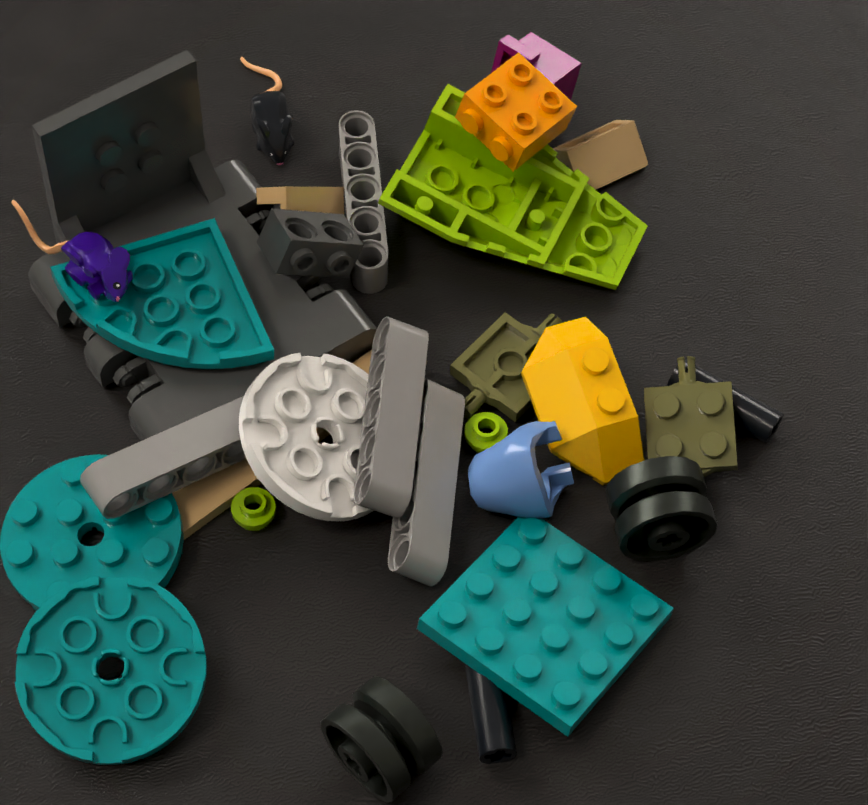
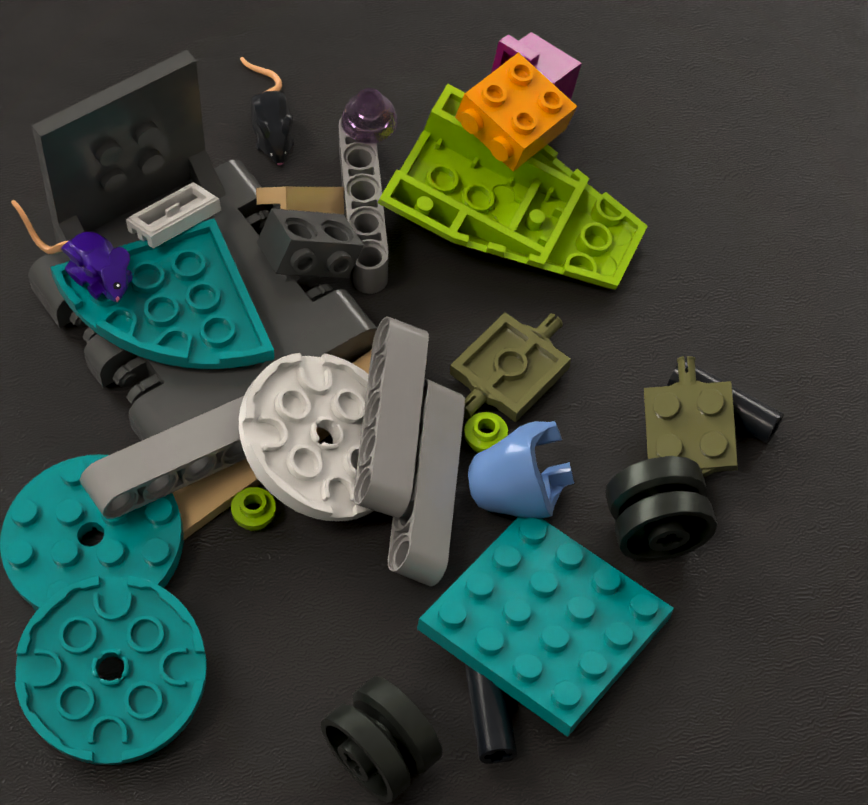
yellow wedge [521,317,644,486] -> none
tan panel [553,120,648,190] -> none
none -> white tile [126,182,221,248]
none -> brick [341,88,398,143]

